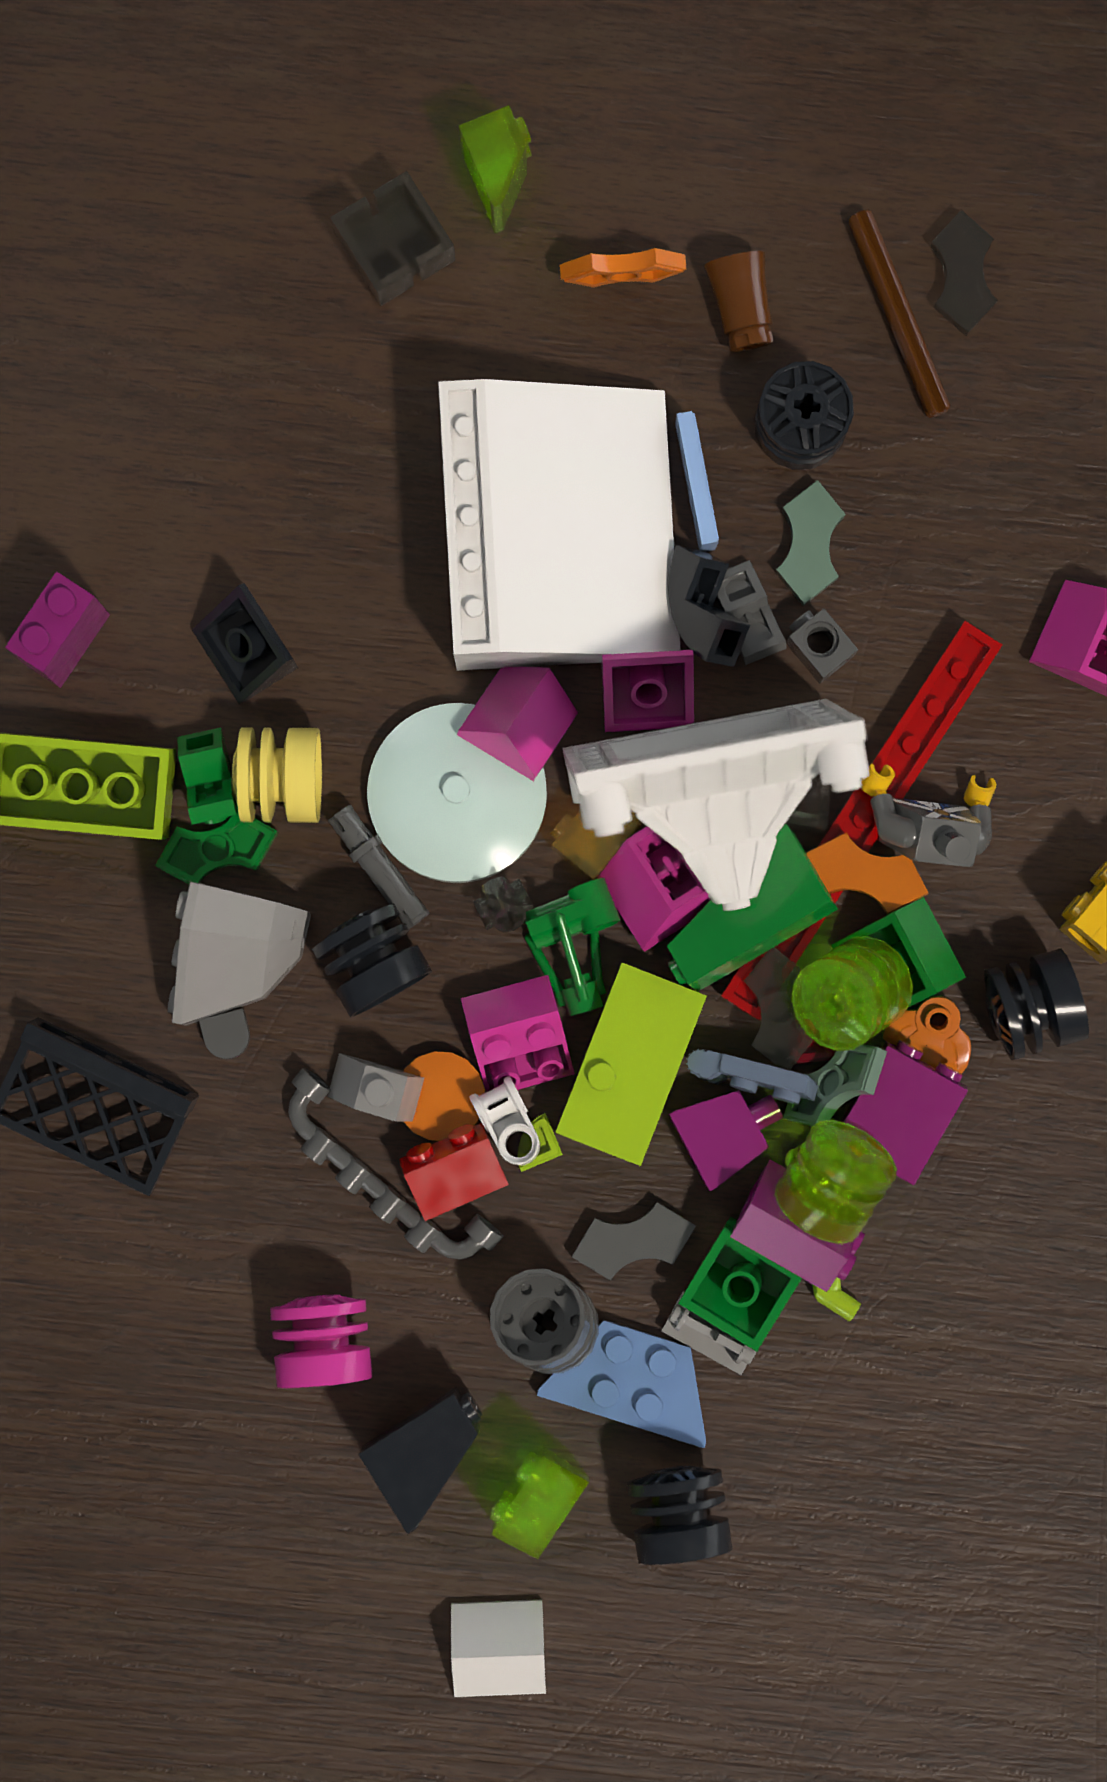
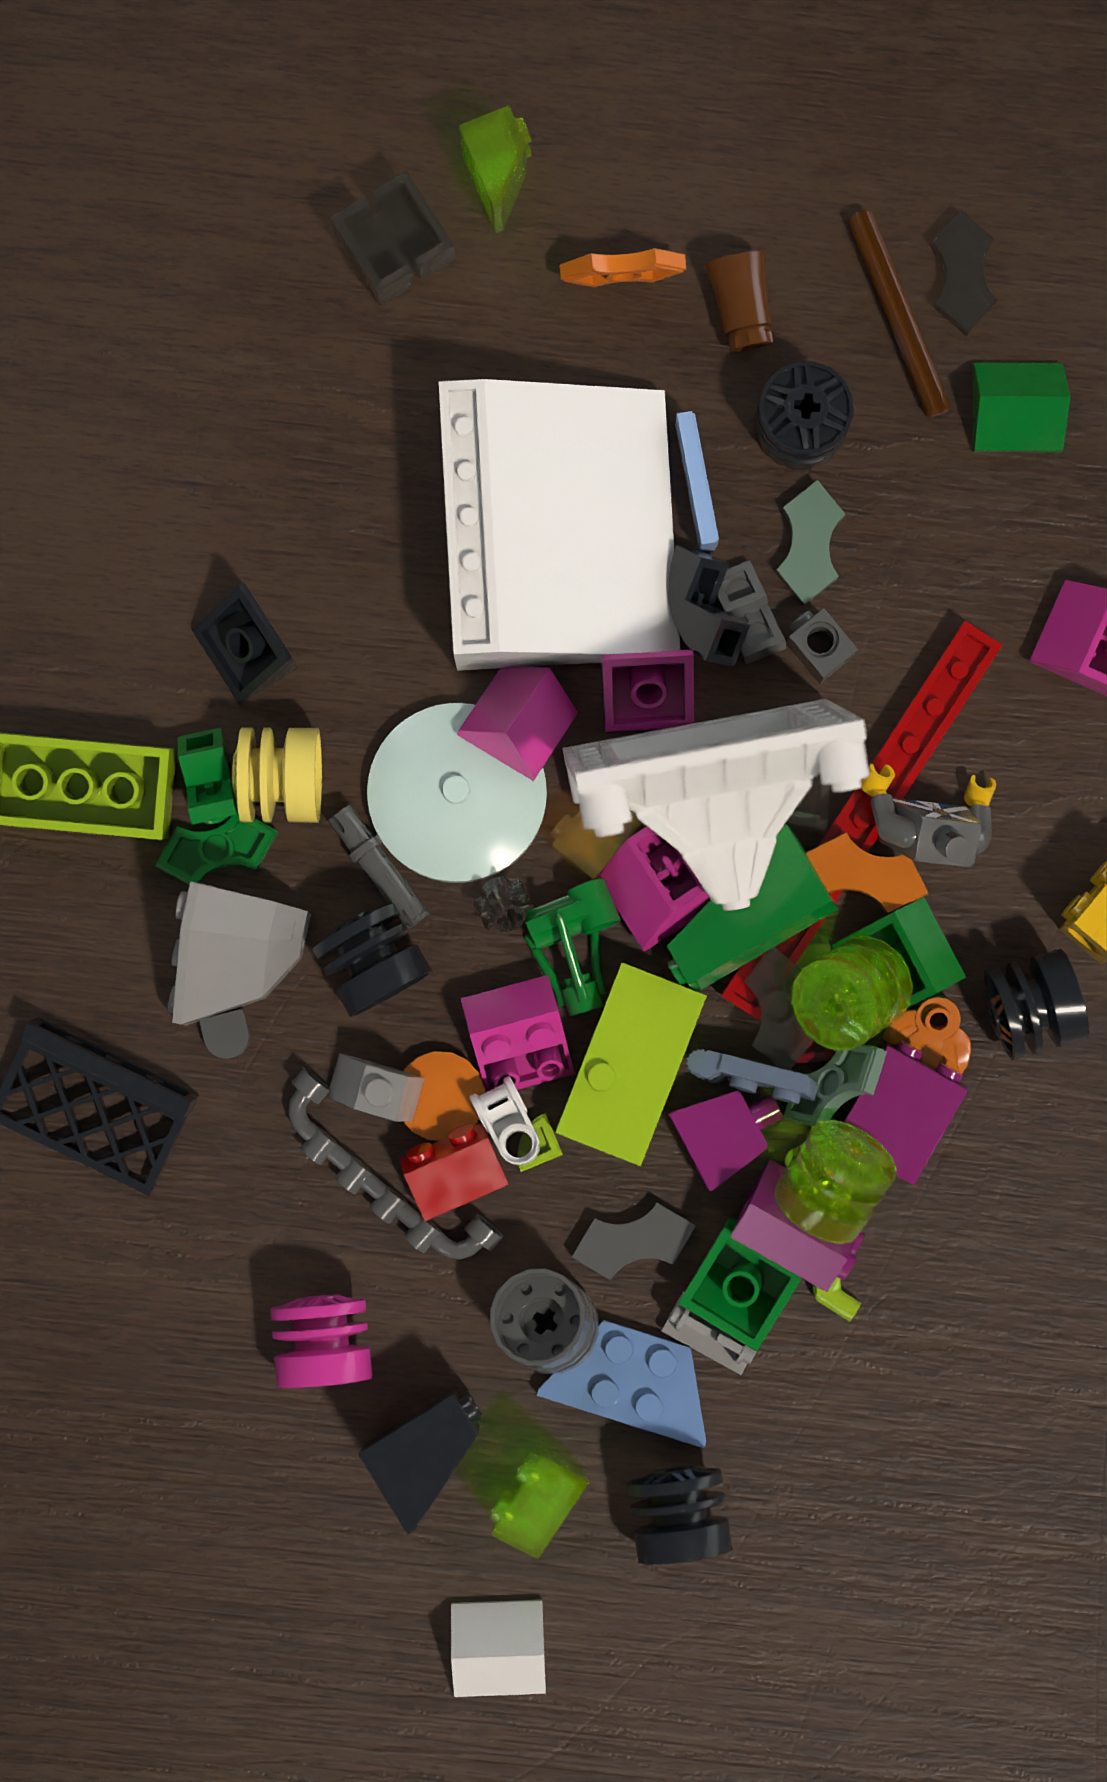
magenta brick [5,571,110,688] -> none
none -> green slope [973,363,1070,453]

